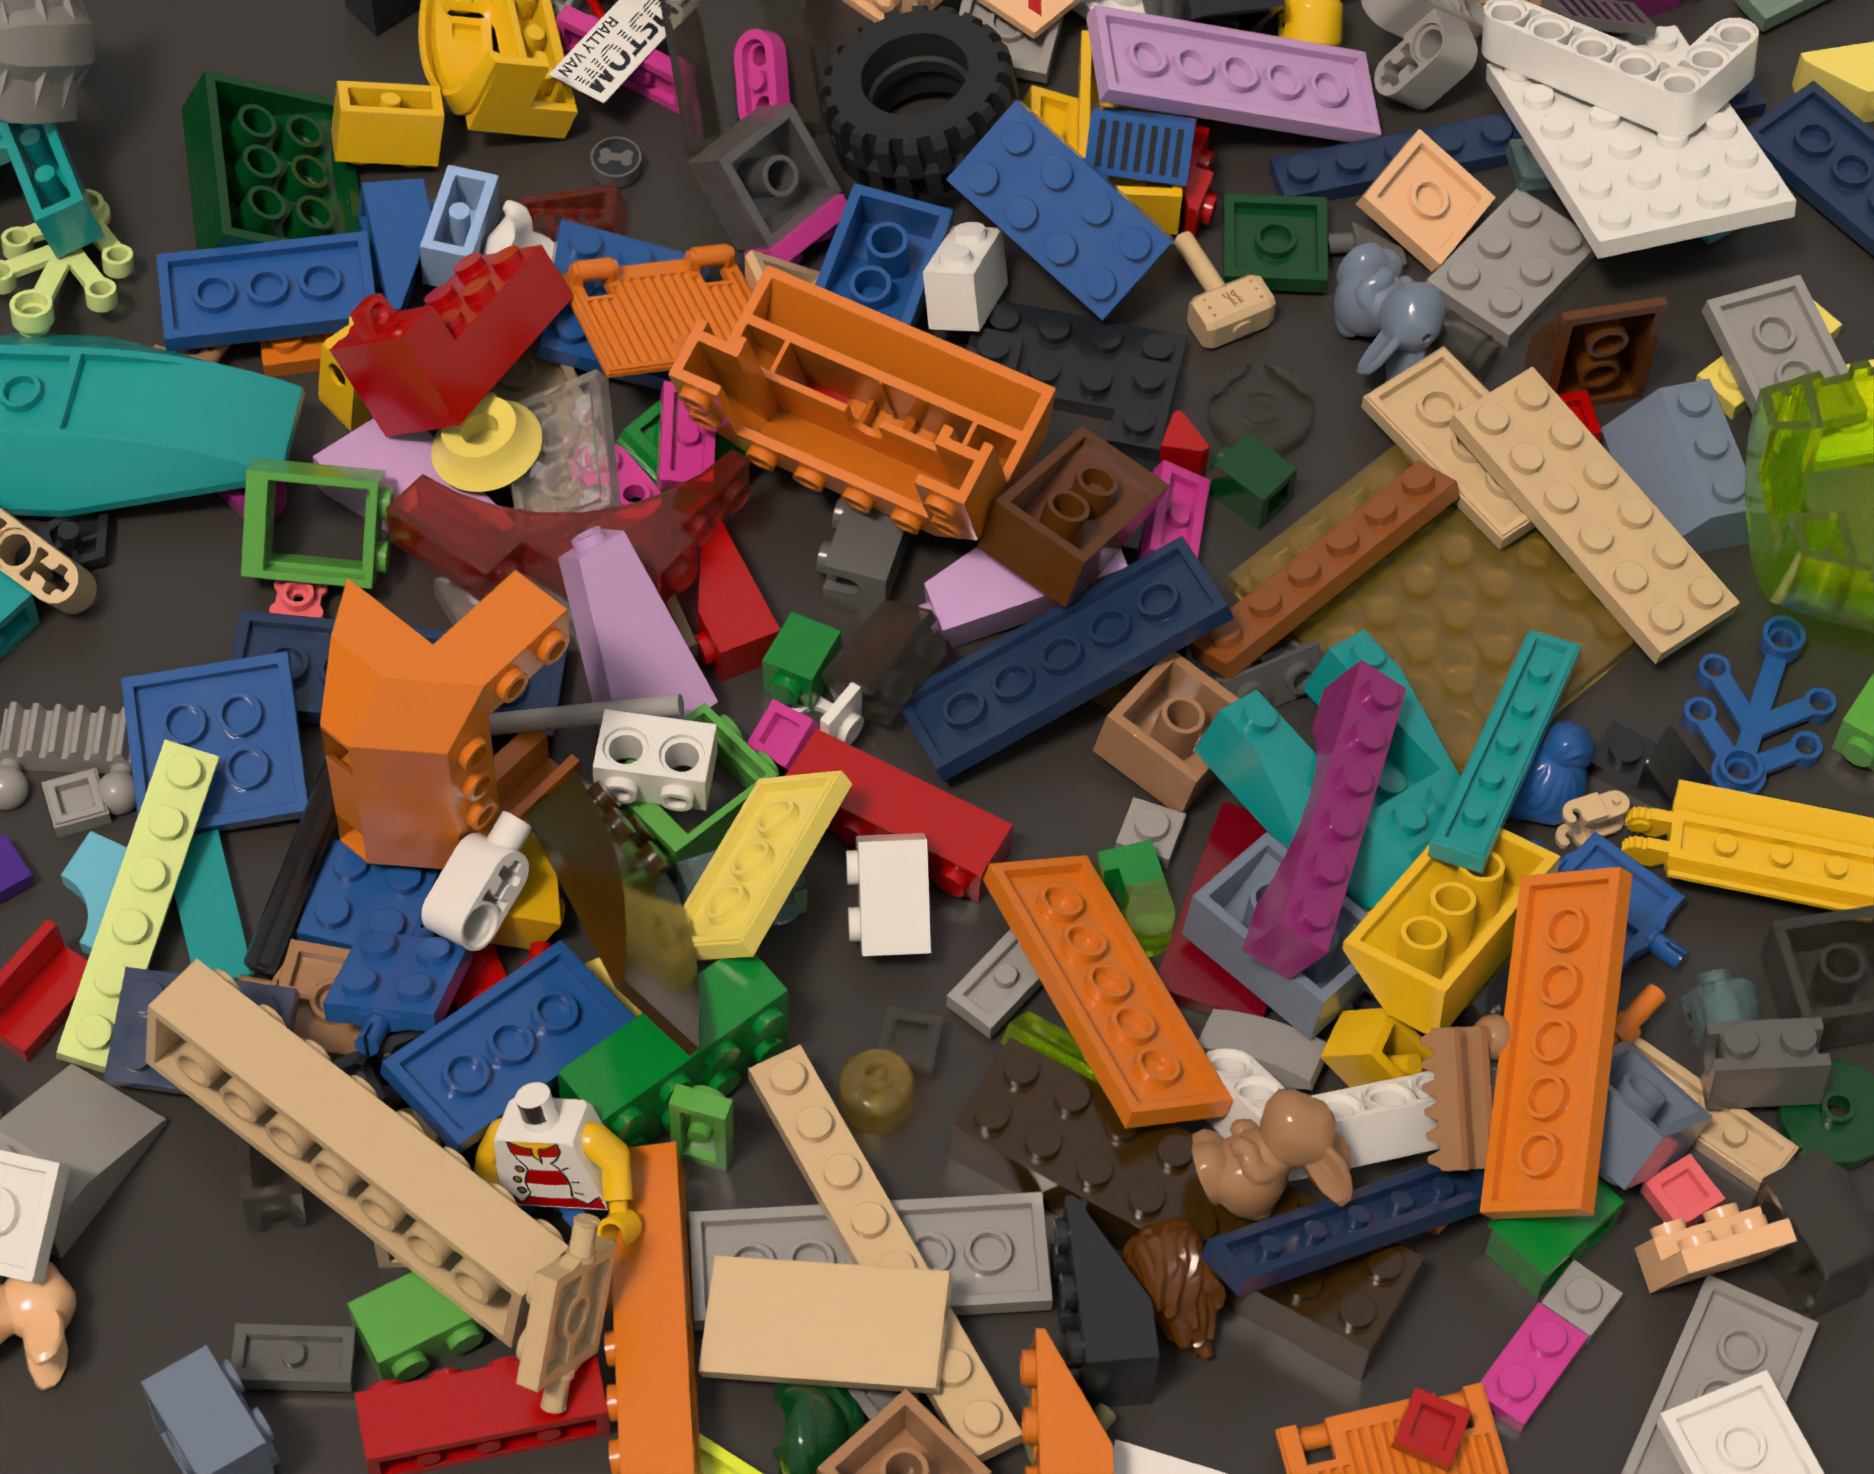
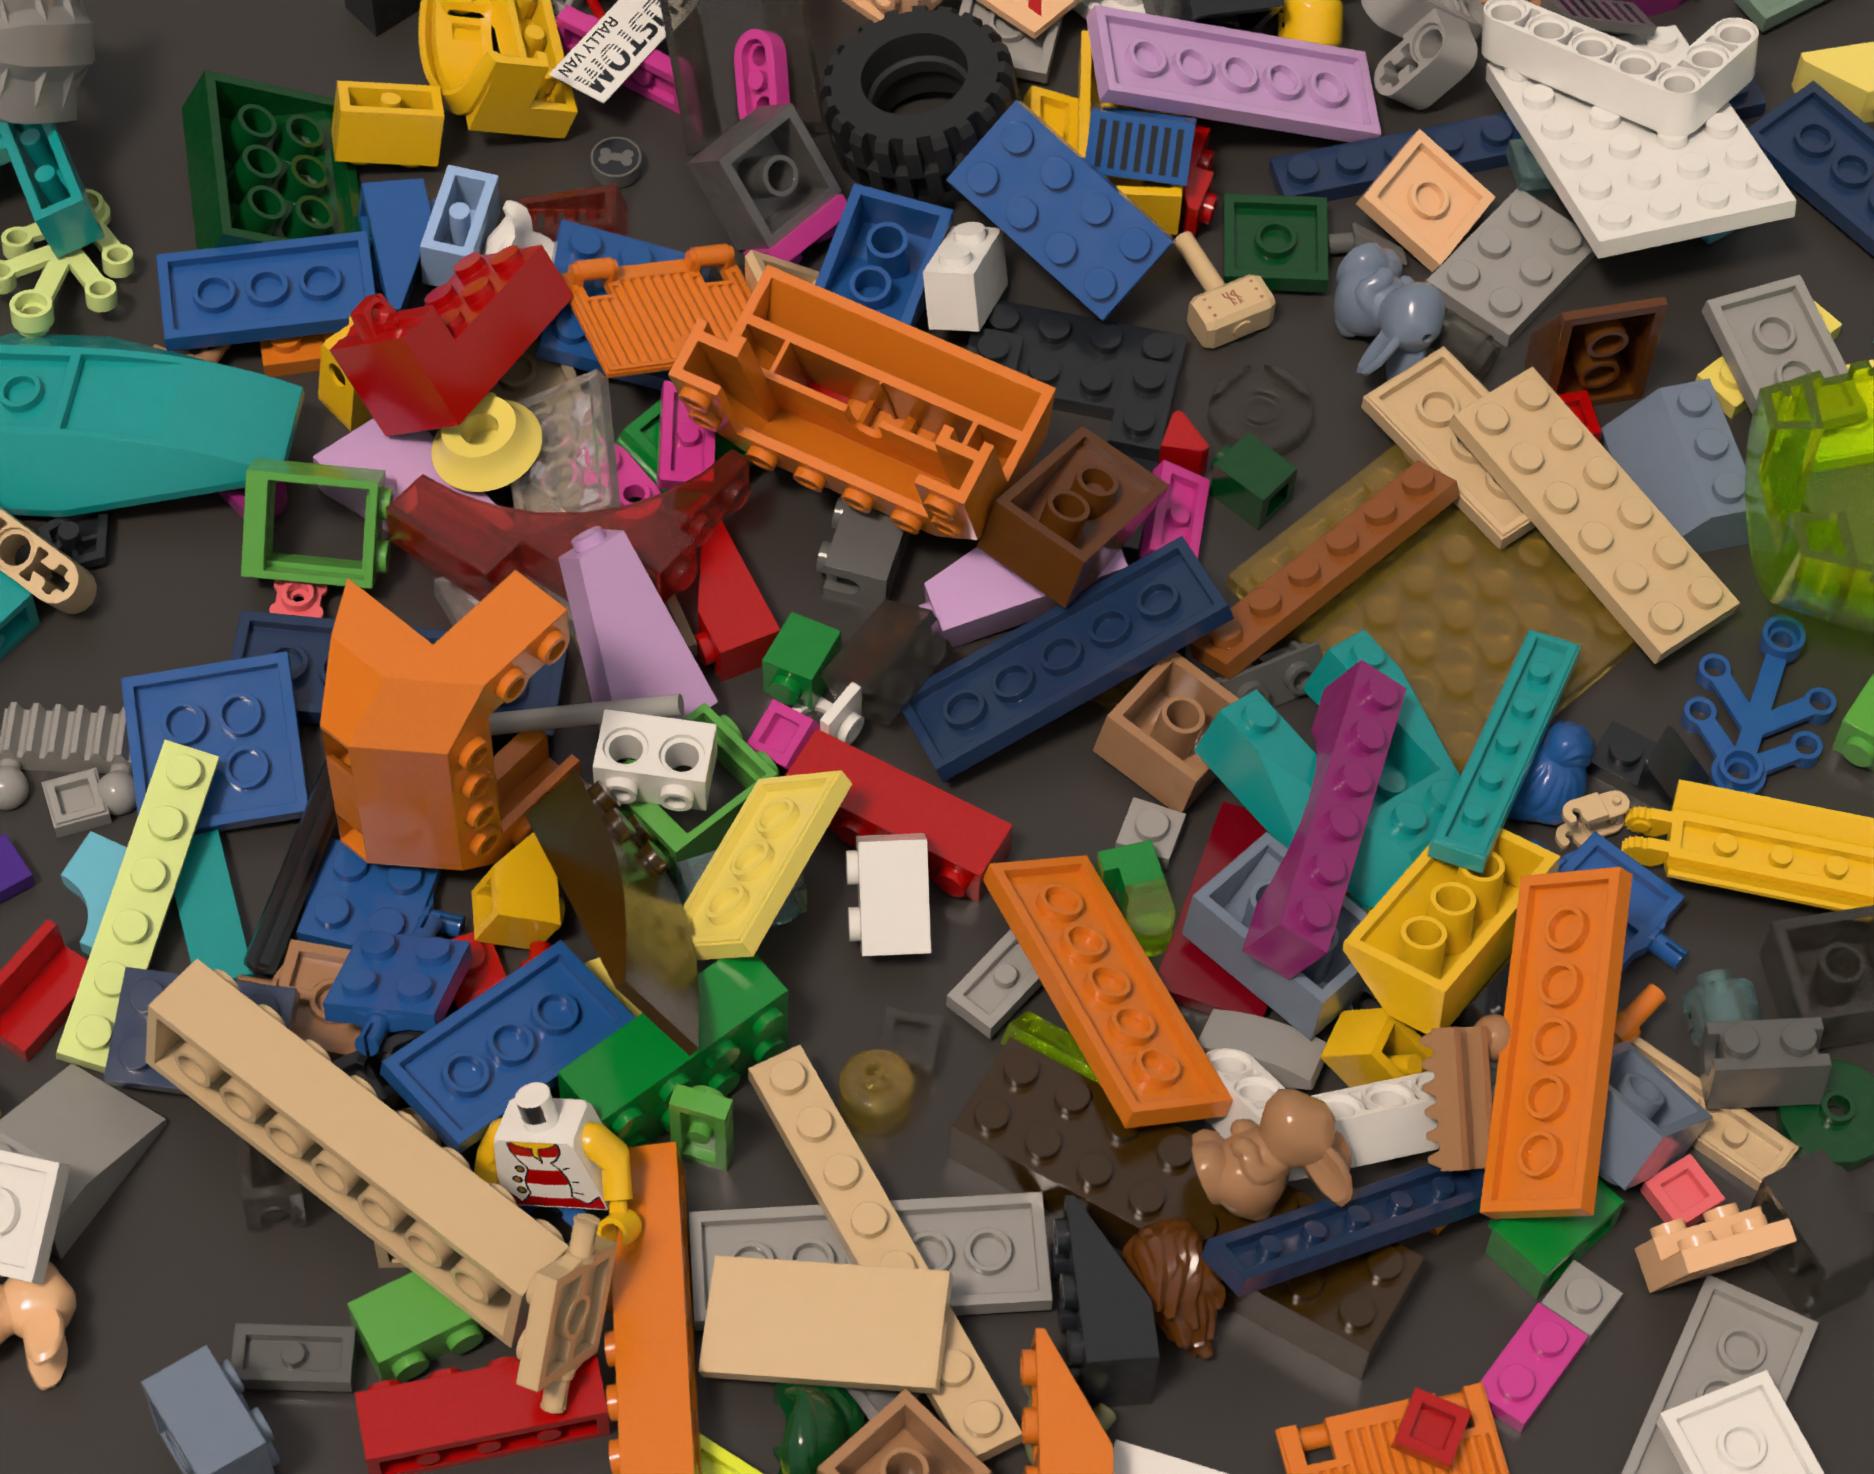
white piece [421,811,533,951] -> none

